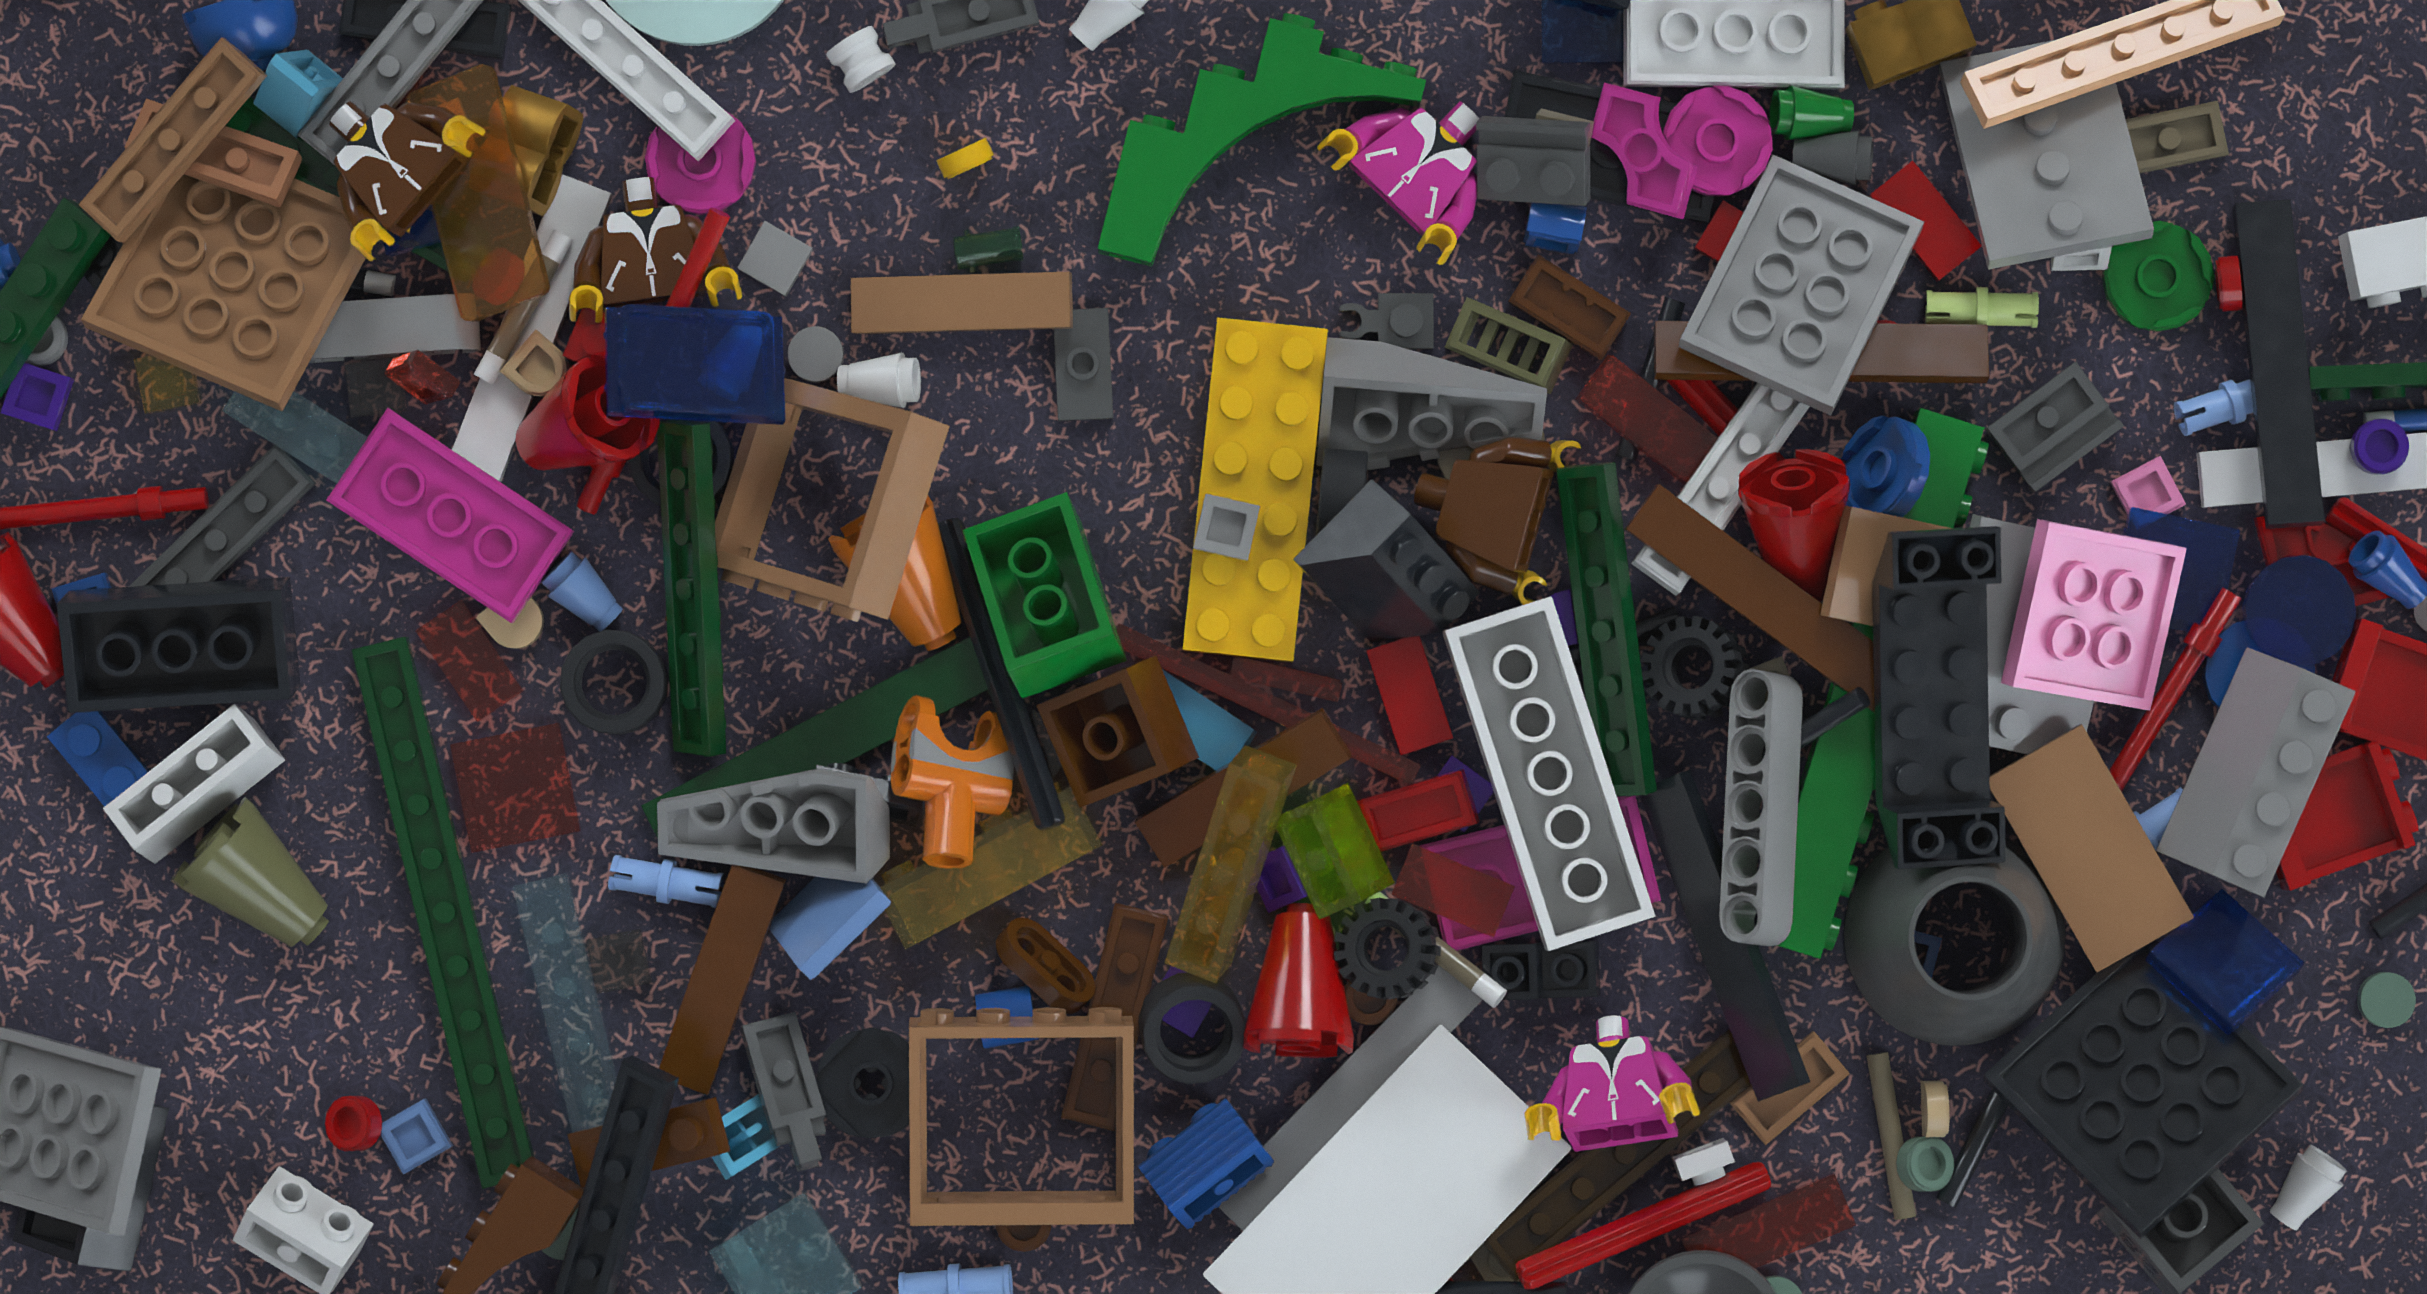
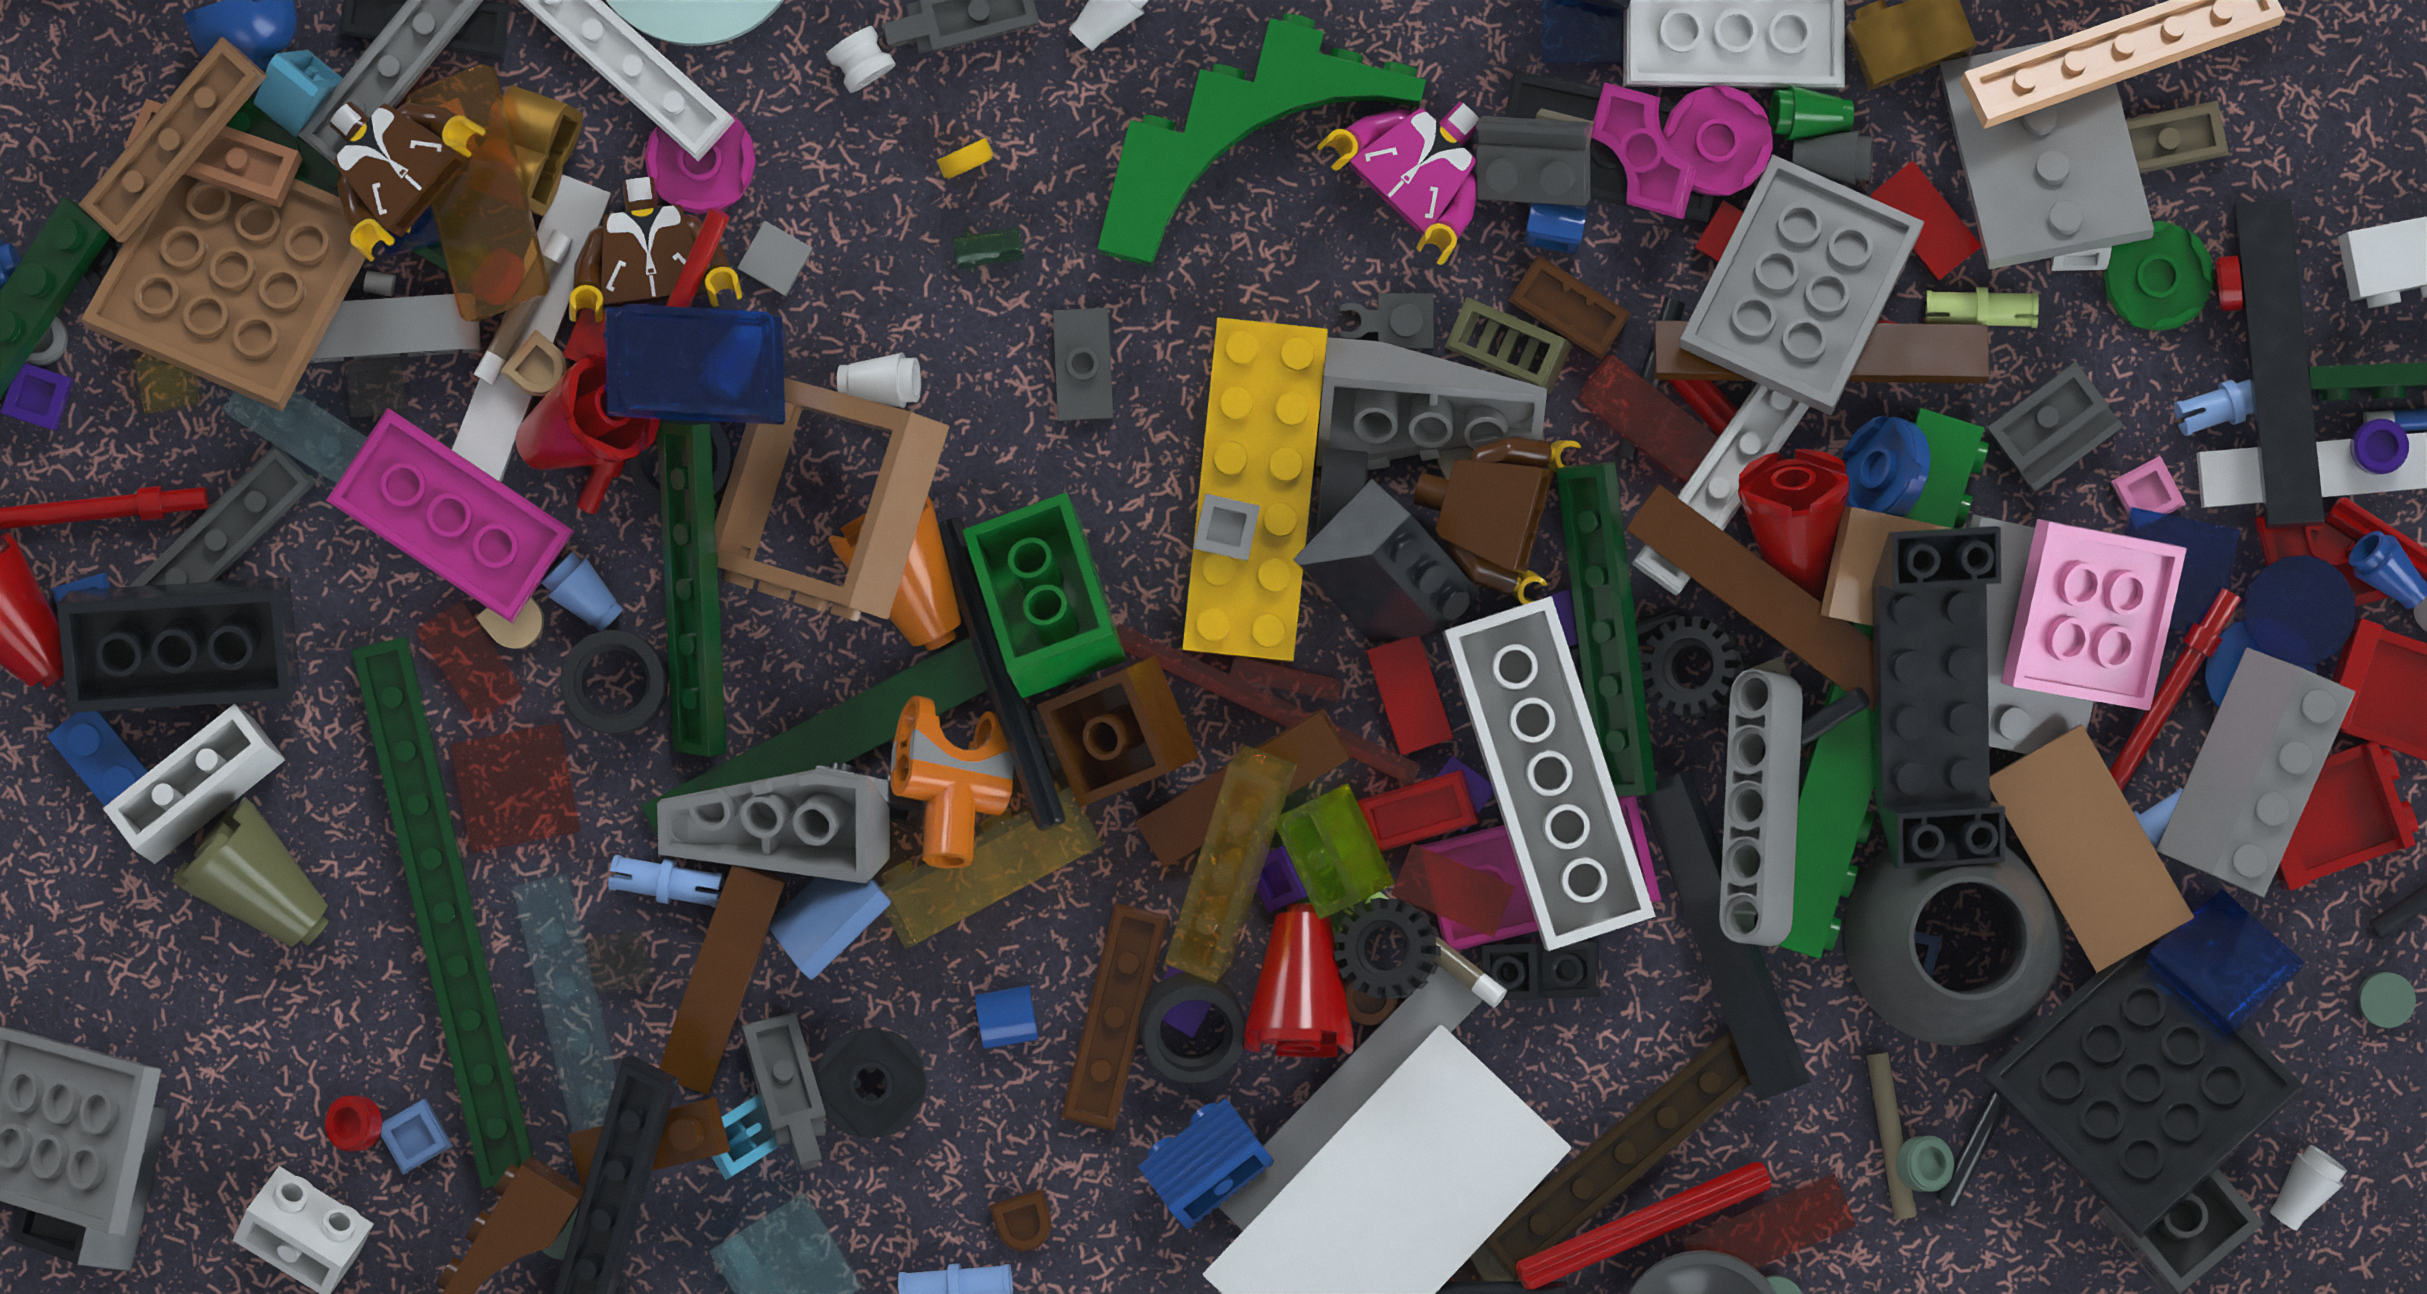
clear red tile [384,350,461,404] -> none
light grey tile [788,326,844,383] -> none
medium nougat tile [851,272,1073,334] -> none
medium nougat window [909,1007,1134,1226] -> none
reddish brown plate [996,918,1095,1014] -> none
dark azure slope [1163,670,1257,771] -> none
dark pink torso [1524,1015,1700,1152] -> none
white plate [1671,1138,1735,1186] -> none
medium nougat tile [1729,1031,1850,1145] -> none
tan tile [1921,1080,1950,1138] -> none

